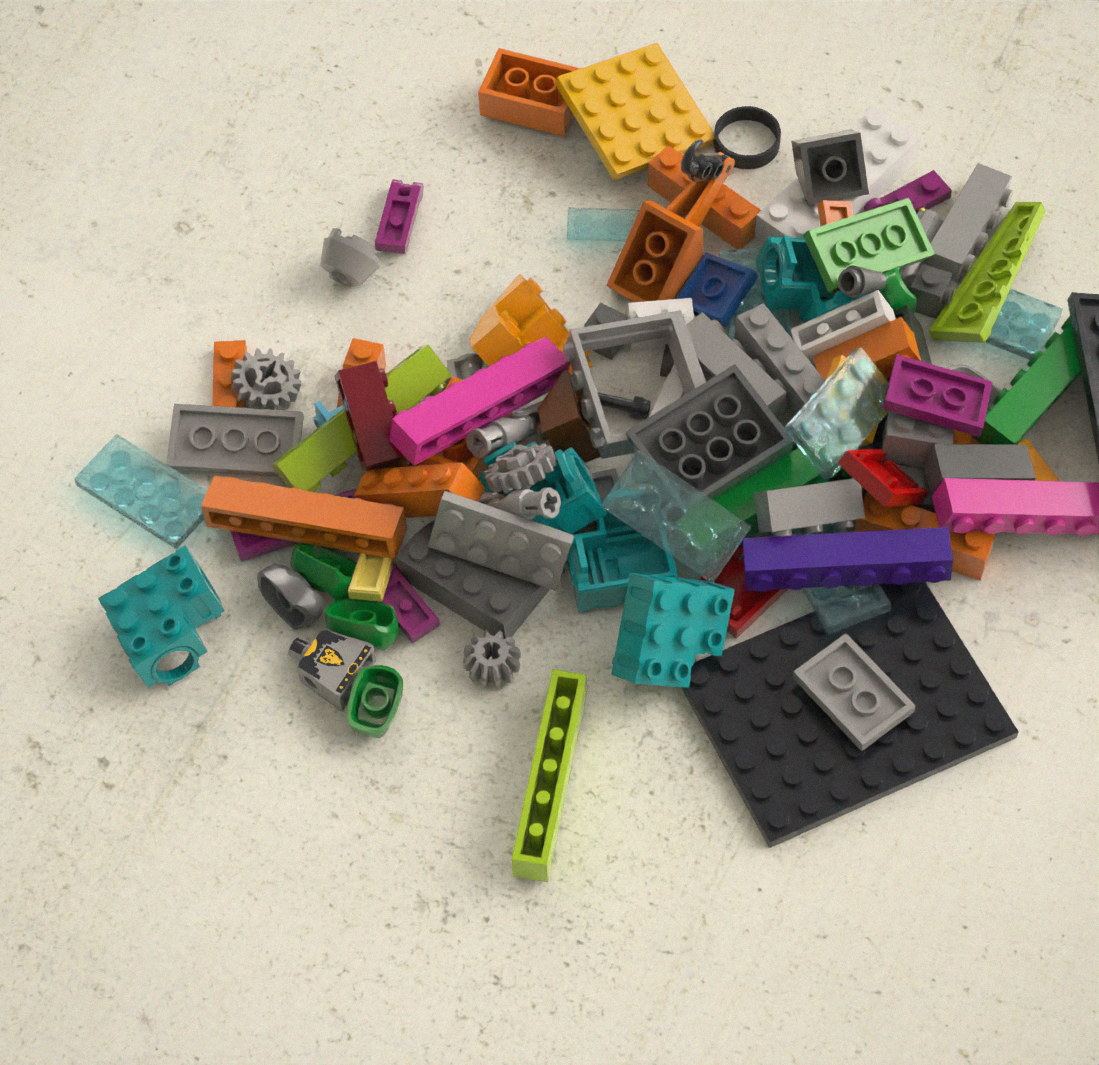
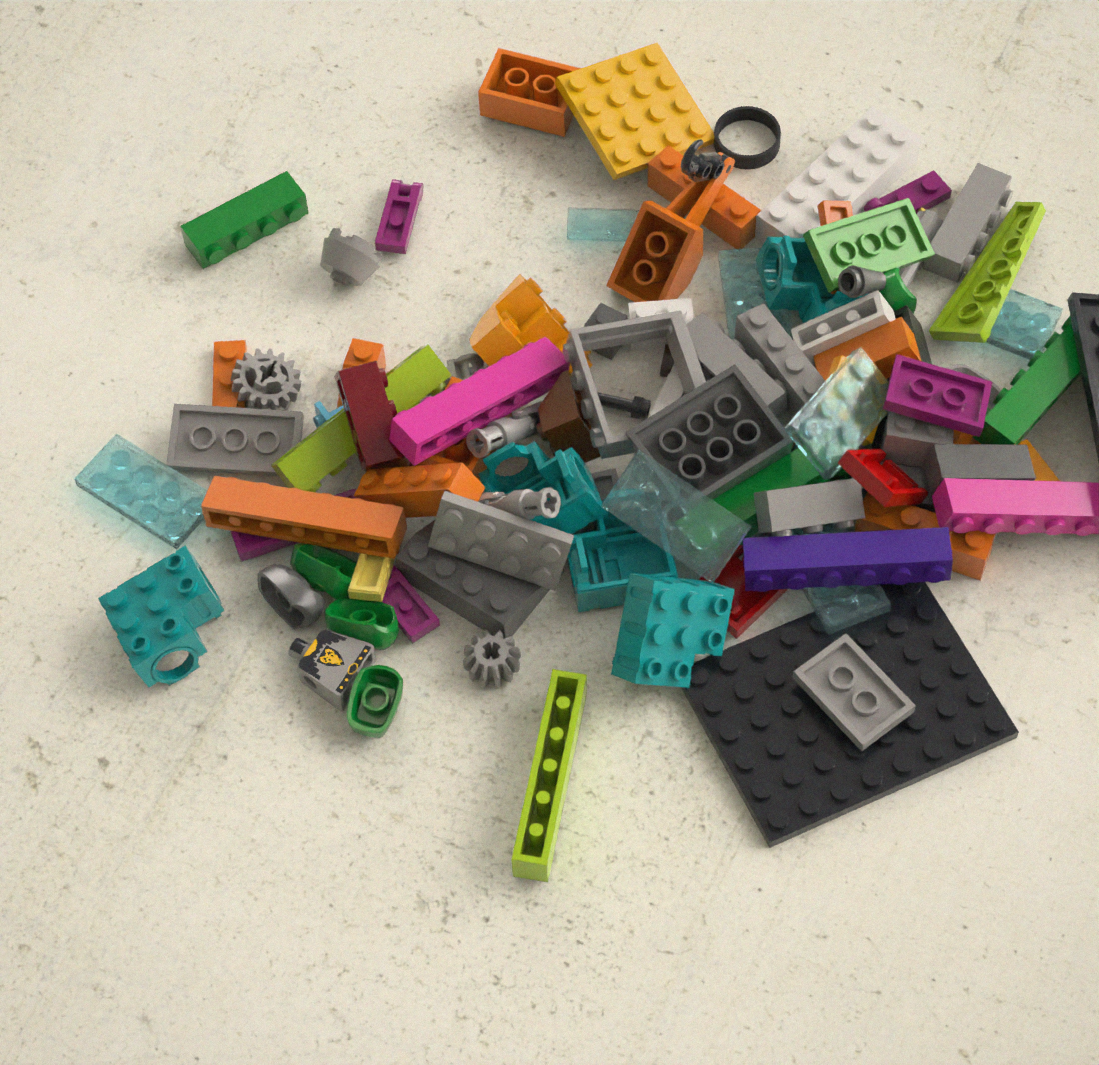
light grey gear [484,443,558,493] -> none
blue tile [675,252,759,327] -> none
dark grey slope [791,129,869,206] -> none
dark grey brick [907,264,955,319] -> none
none -> green brick [180,171,309,269]

